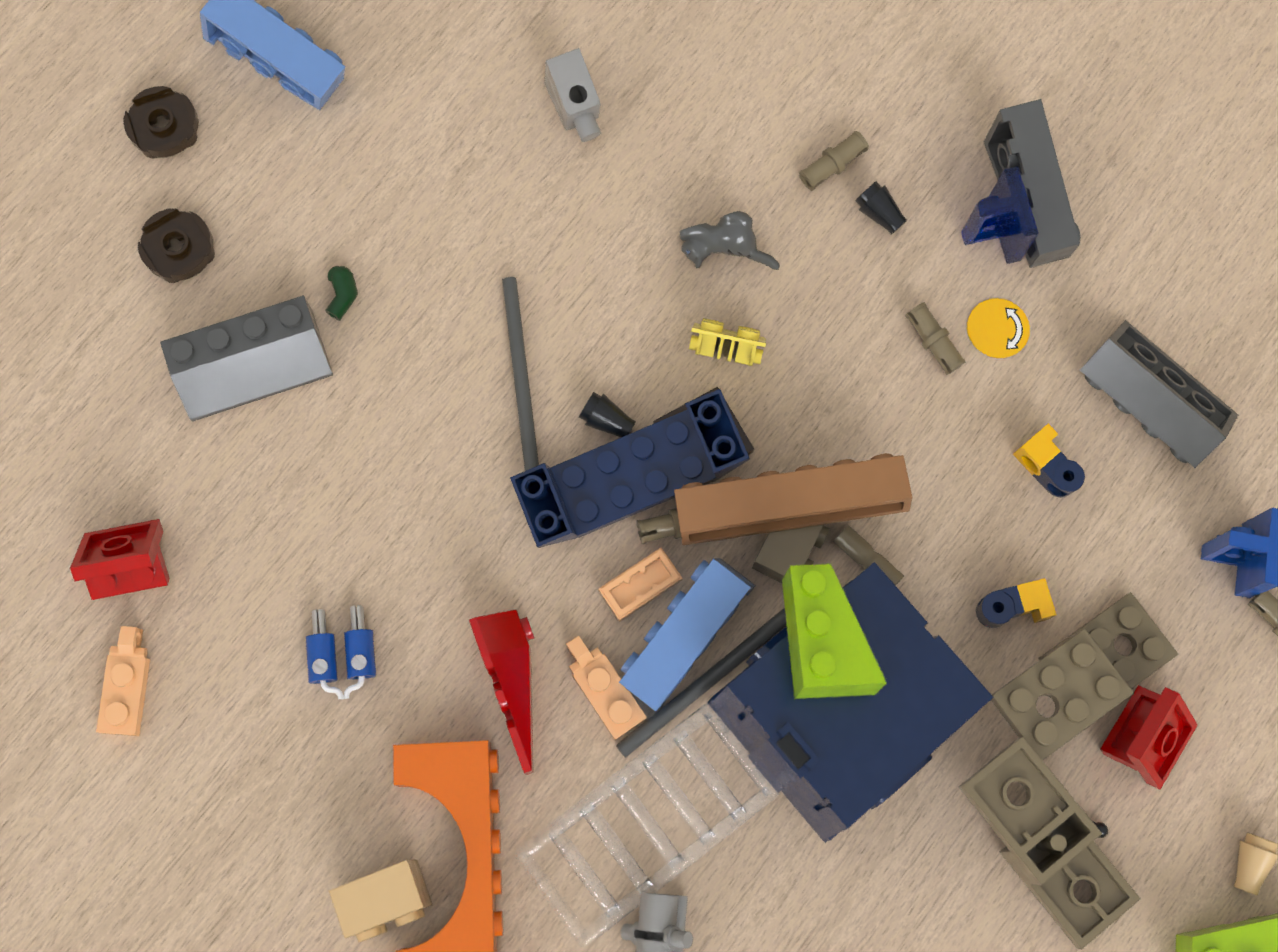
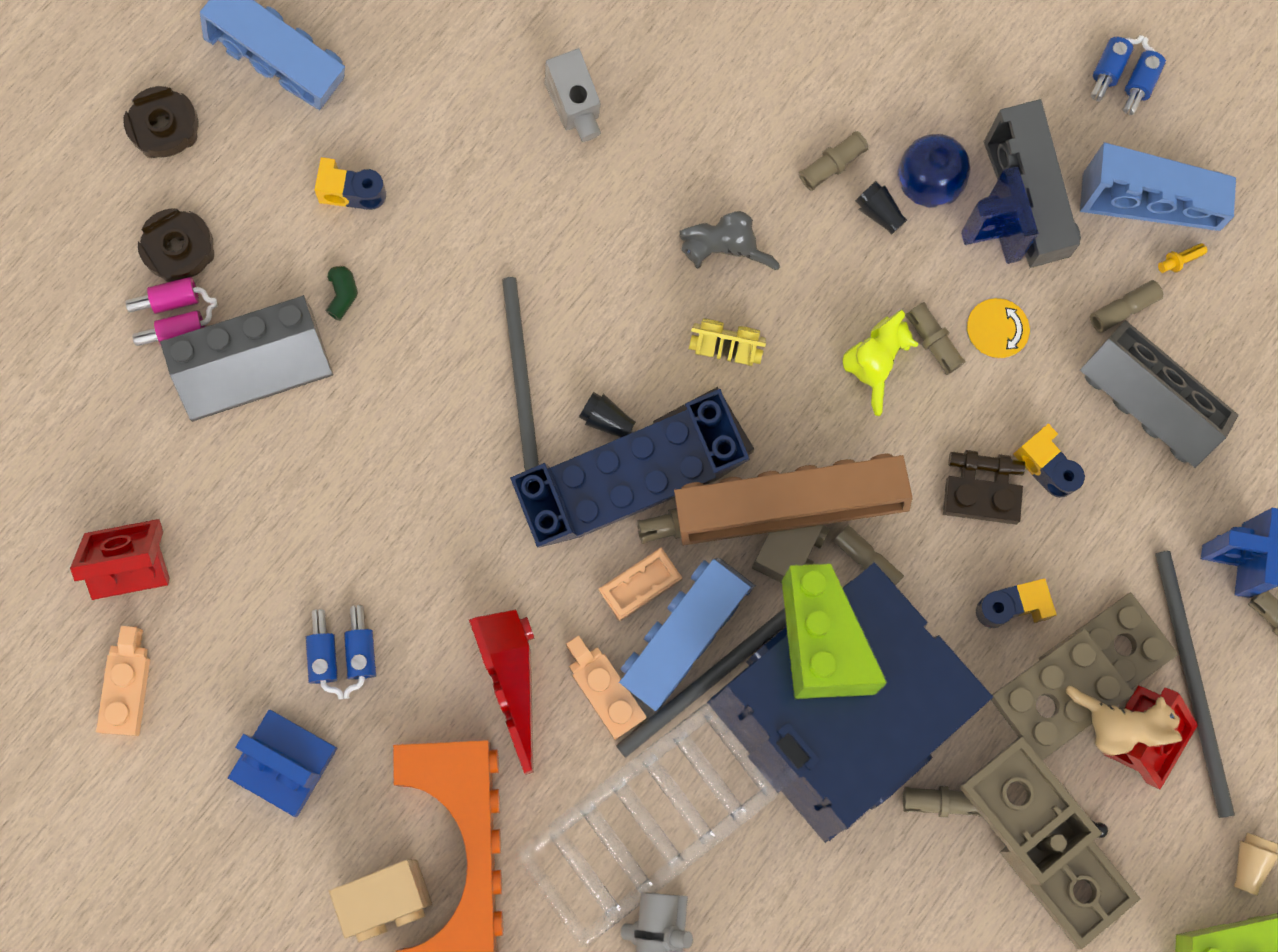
none -> dark pink piece [125,277,218,346]
none -> blue bracket [228,709,338,817]
none -> leg [314,157,386,210]
none -> neon yellow animal [842,309,919,416]
none -> clear blue cylinder [897,134,971,208]
none -> dark tan pin [903,786,982,818]
none -> dark brown plate [943,450,1026,525]
none -> tan animal [1066,686,1182,756]
none -> medium blue wedge [1080,142,1236,231]
none -> dark tan piece [1090,280,1163,333]
none -> blue piece [1091,35,1166,115]
none -> dark grey piece [1155,551,1235,818]
none -> yellow piece [1158,243,1207,273]

